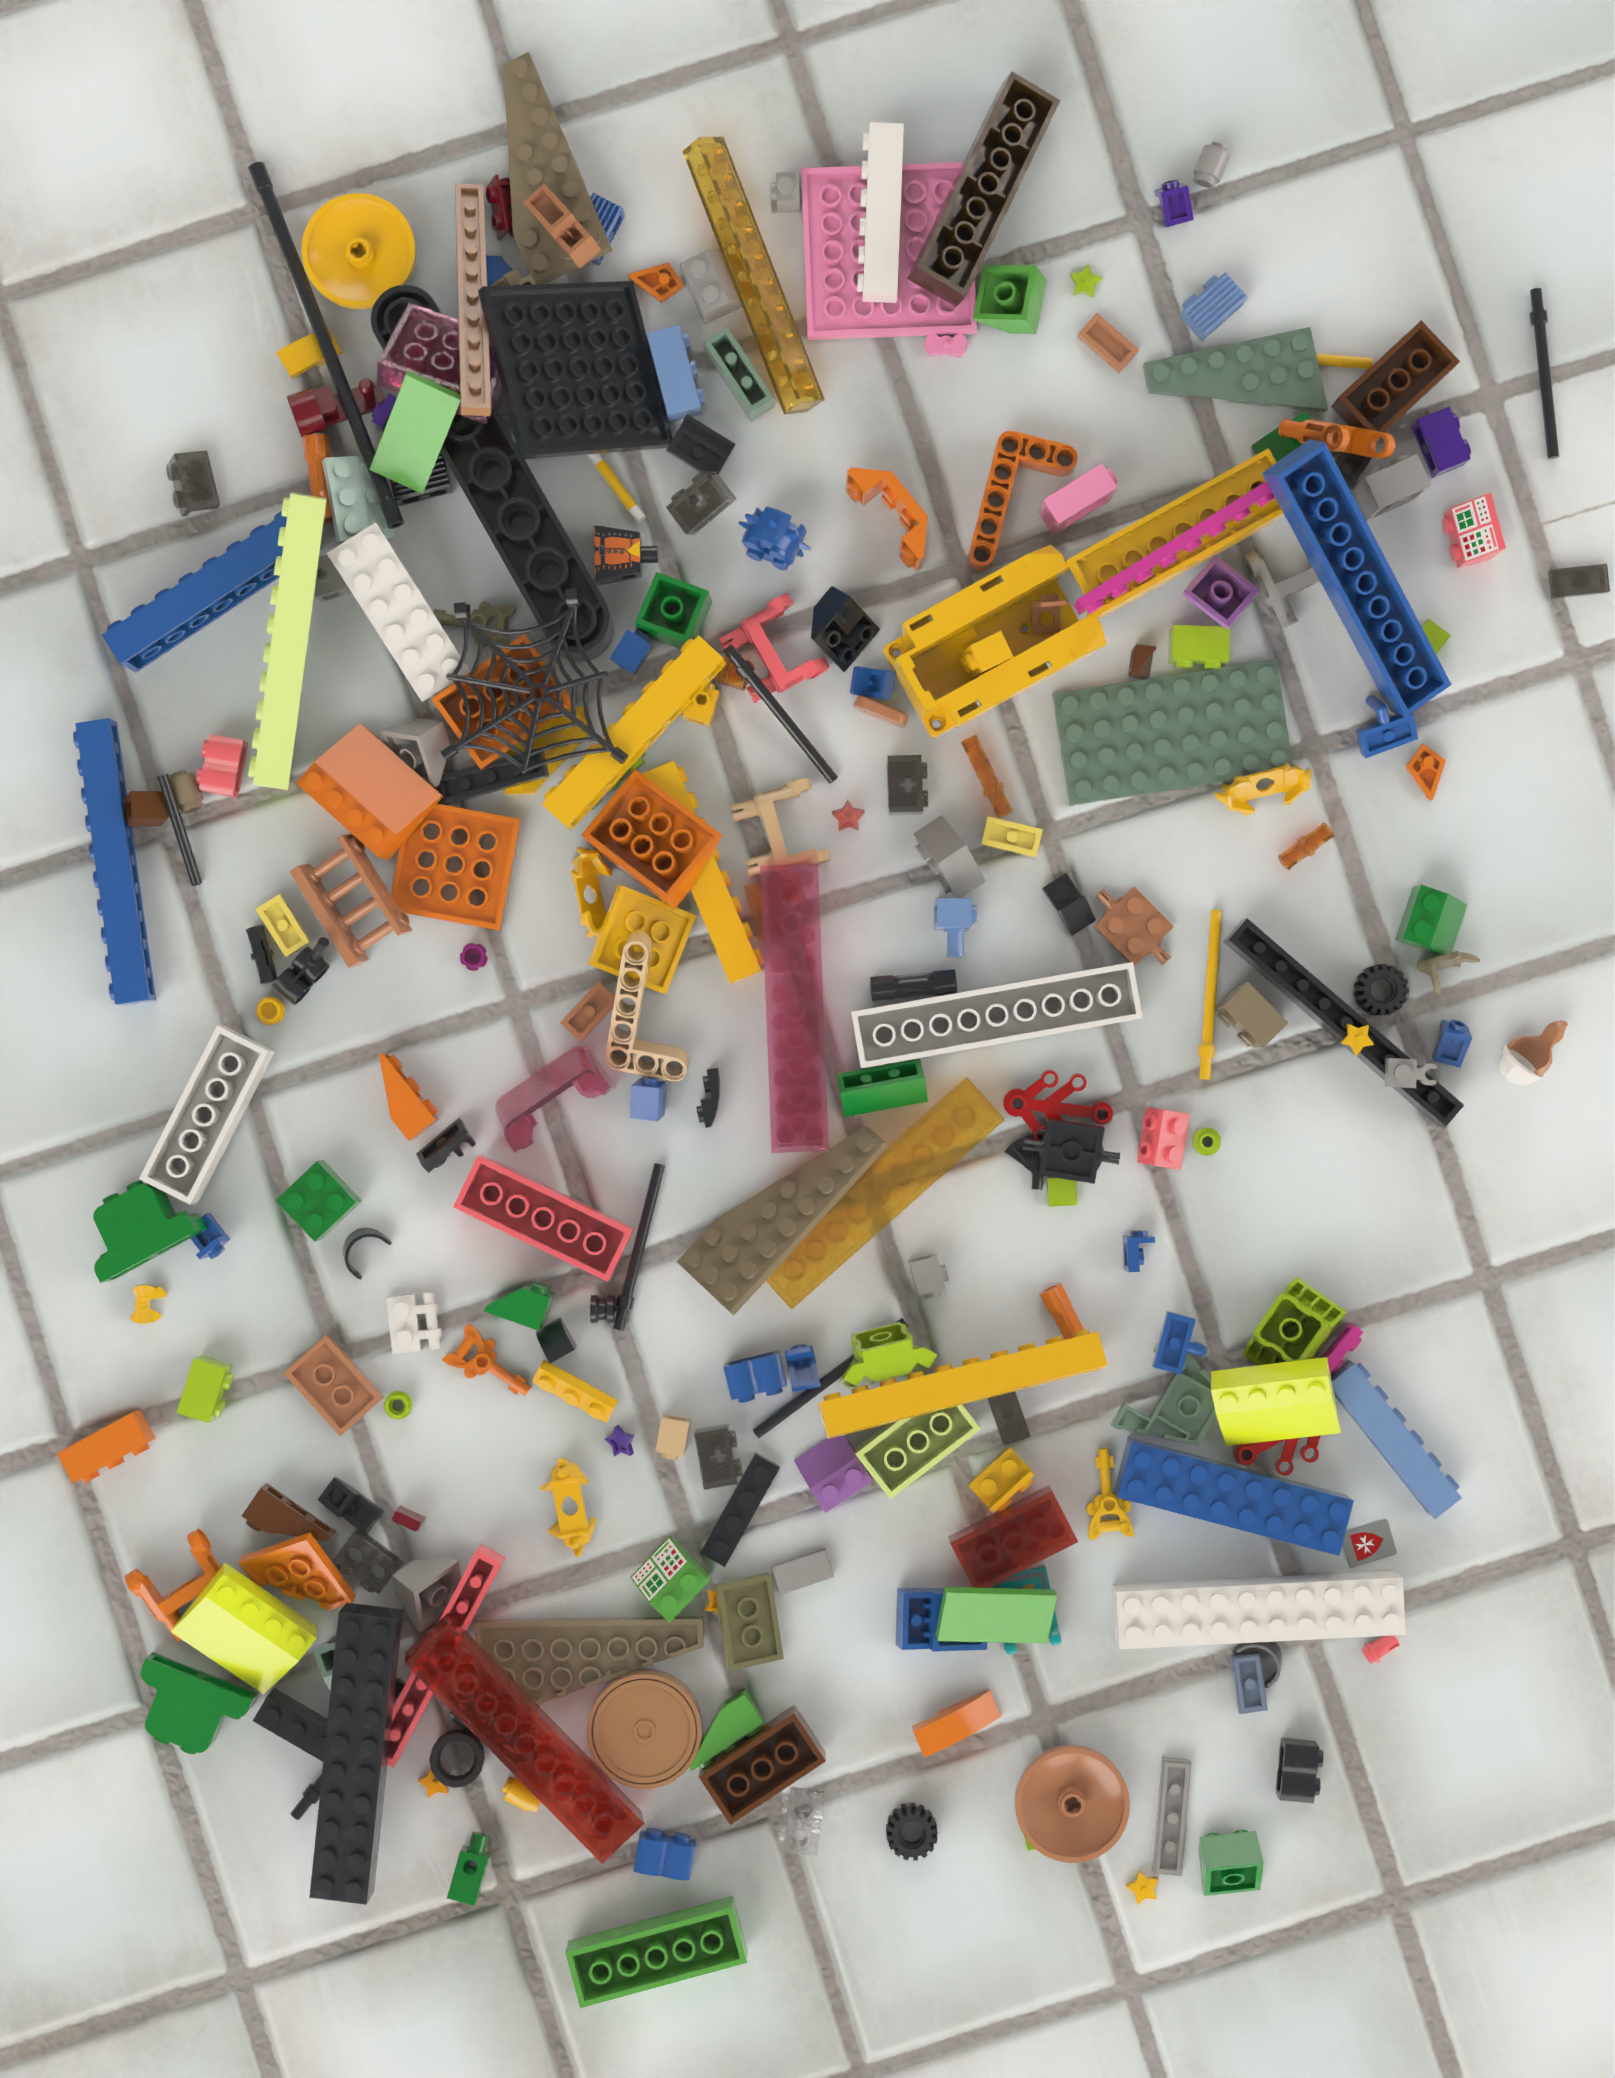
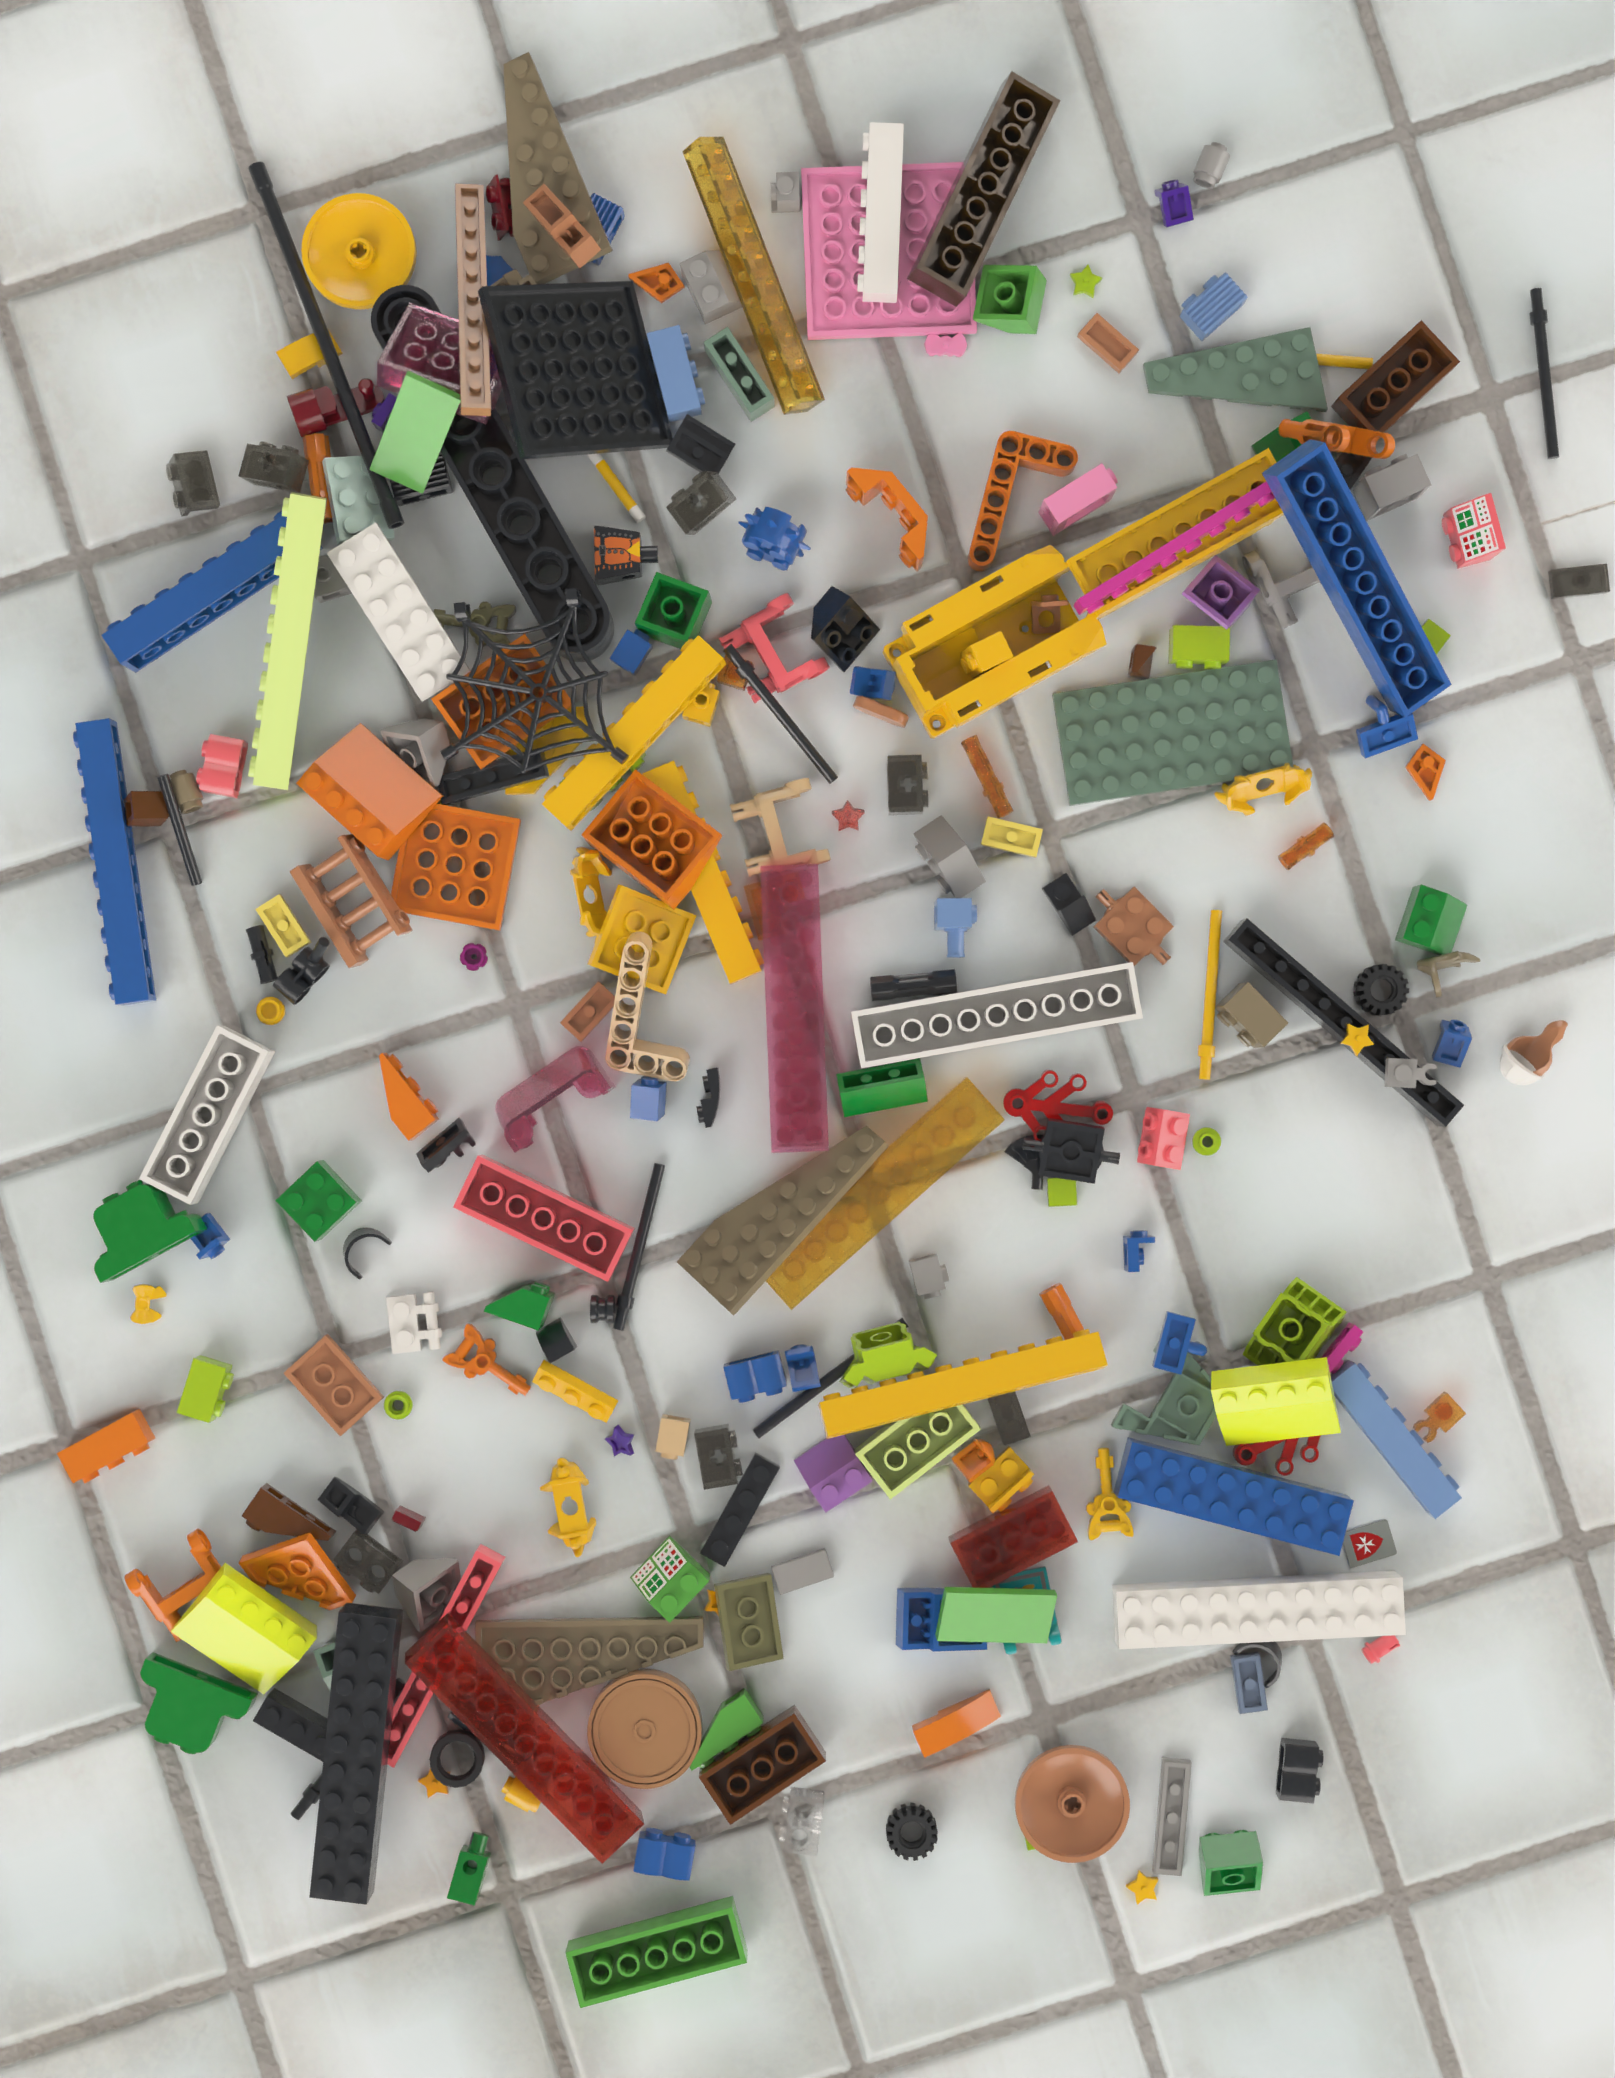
dark purple brick [1411,407,1471,478] -> none
none -> clear smoke brick [238,442,309,493]
none -> orange plate [952,1438,995,1483]
none -> clear orange plate [1413,1391,1466,1443]

